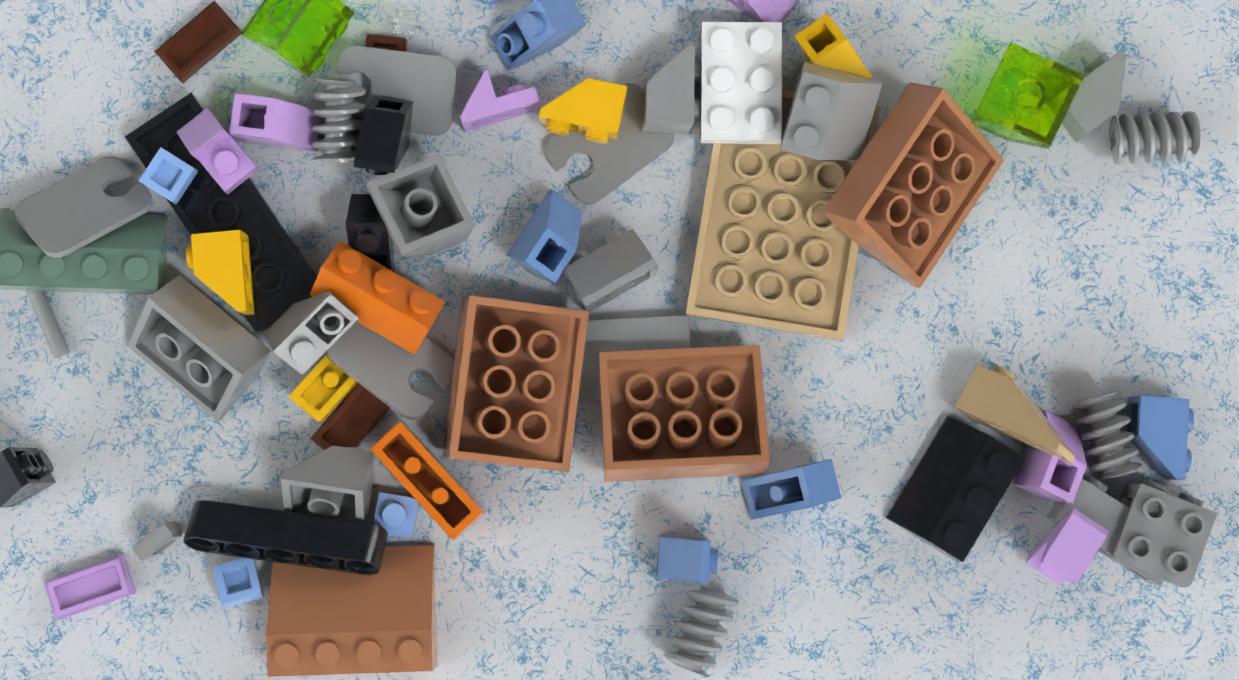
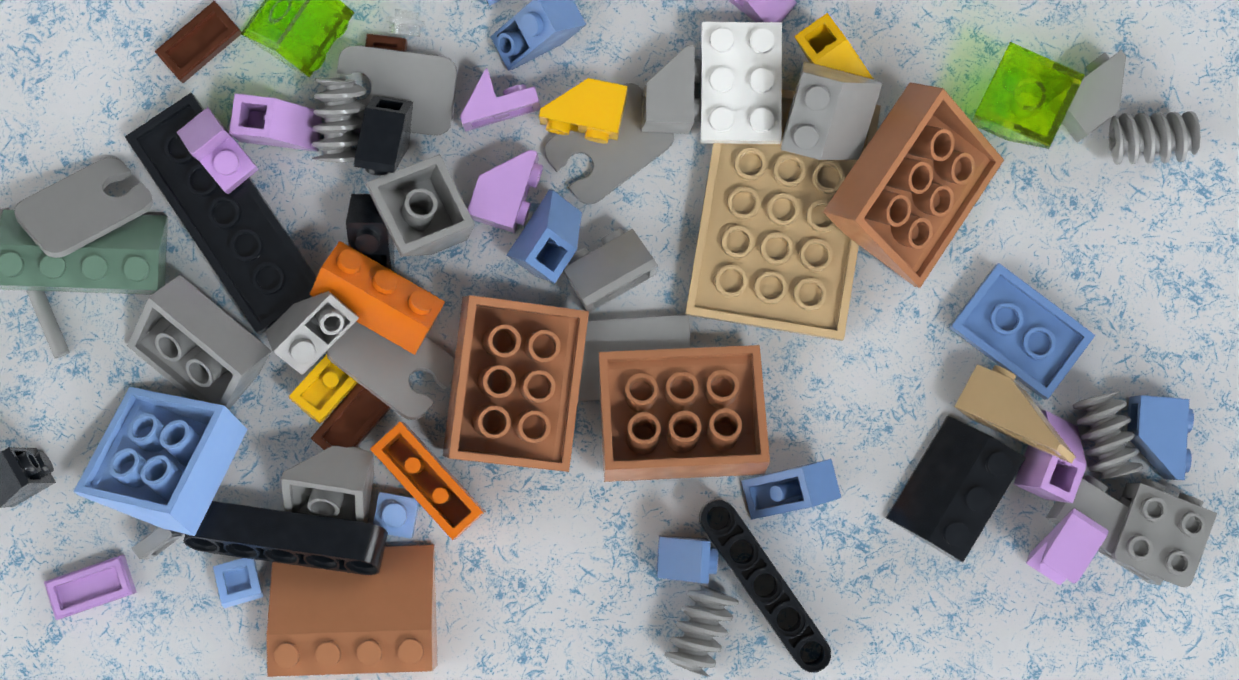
light blue plate [139,147,198,205] -> none
yellow slope [186,230,255,315] -> none
none -> light blue slope [73,387,248,536]
none -> lavender slope [468,150,543,233]
none -> black beam [699,500,831,672]
none -> medium blue plate [948,263,1096,400]

